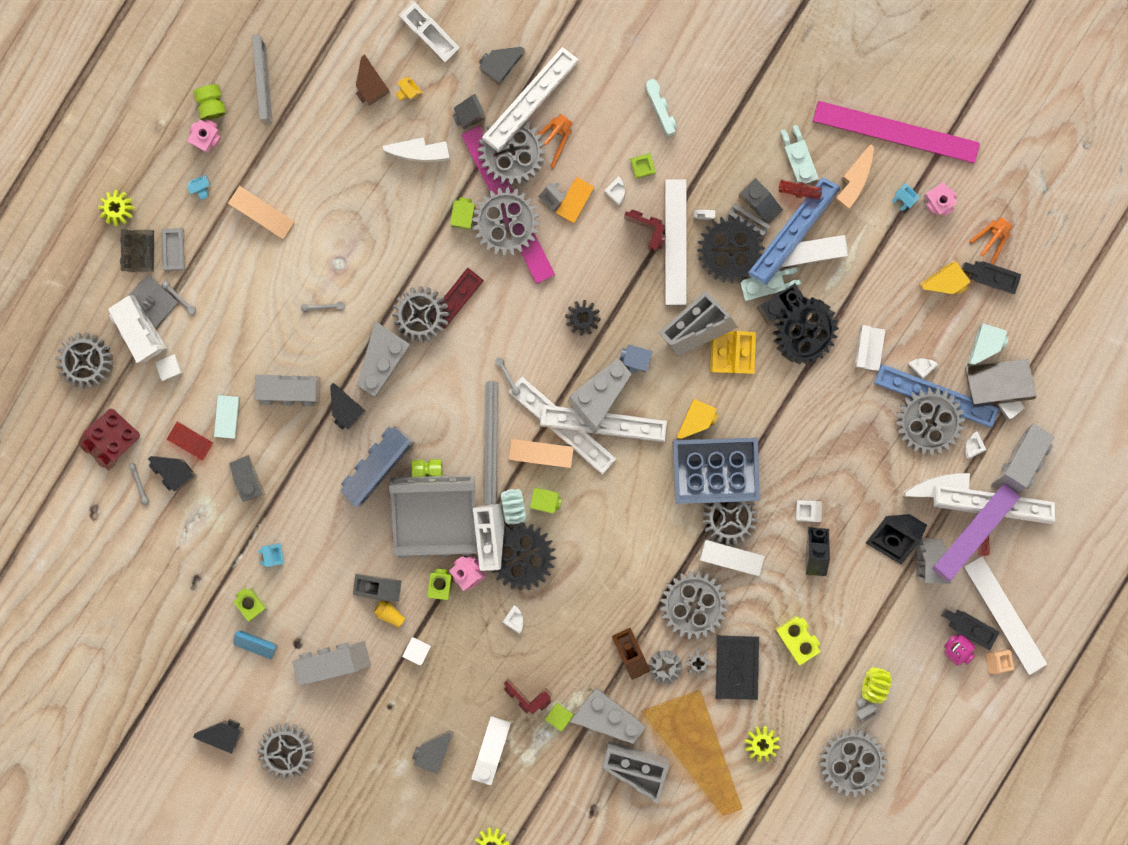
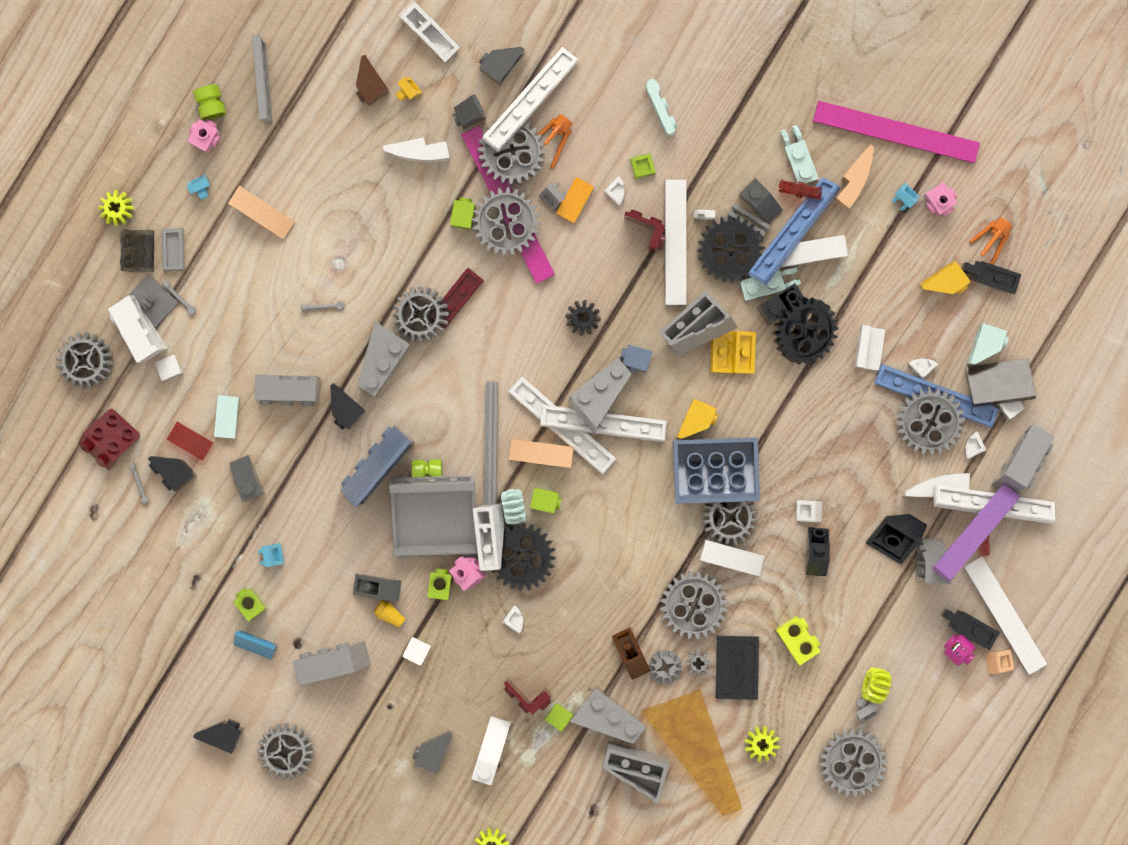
light grey hinge [495,358,520,396] -> none

